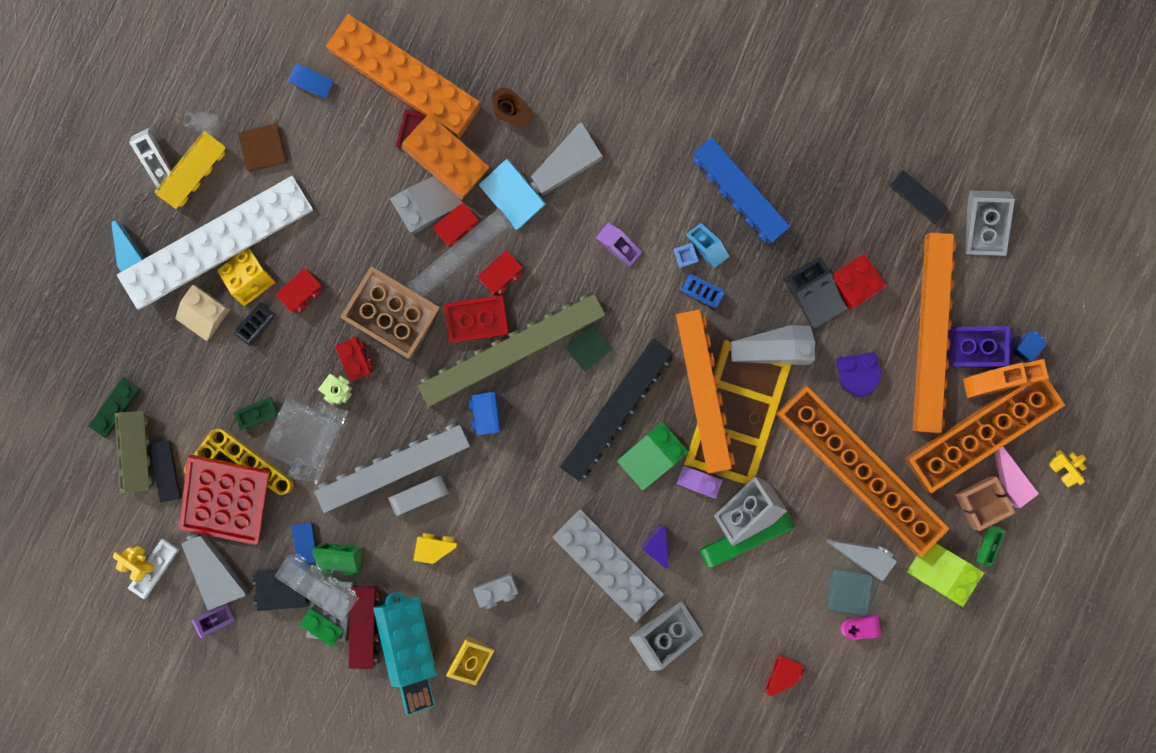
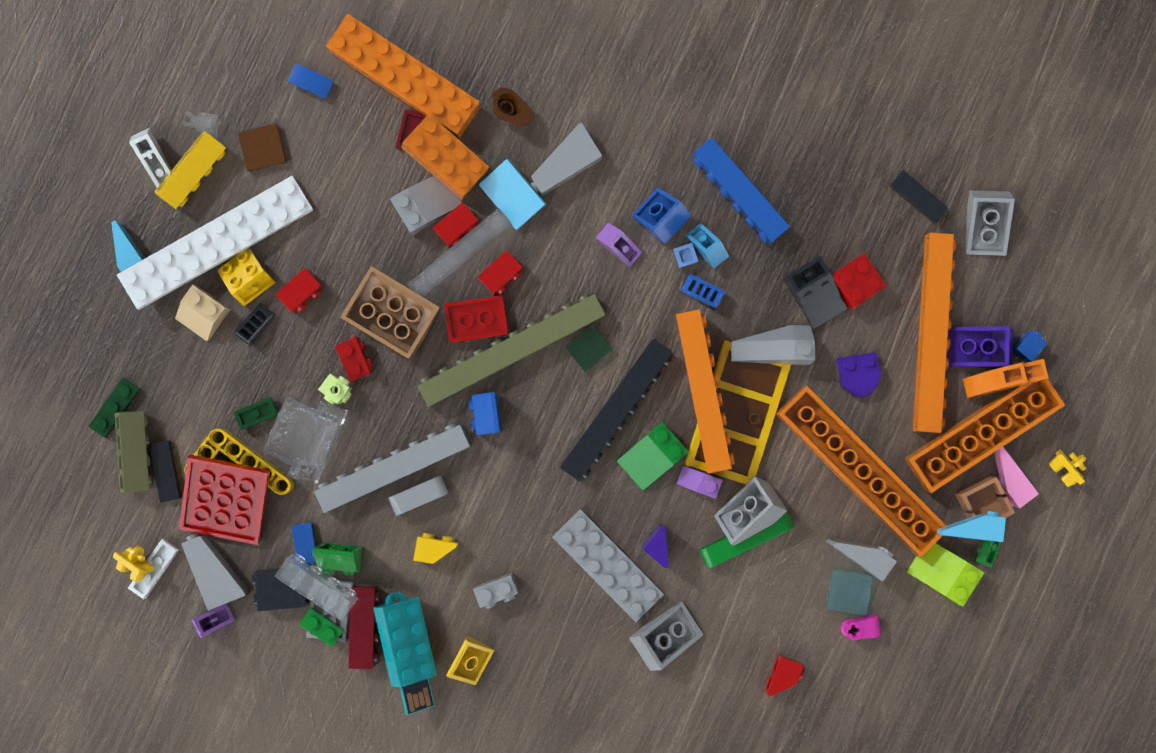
none -> blue slope [632,187,692,244]
none -> medium azure slope [937,511,1006,542]

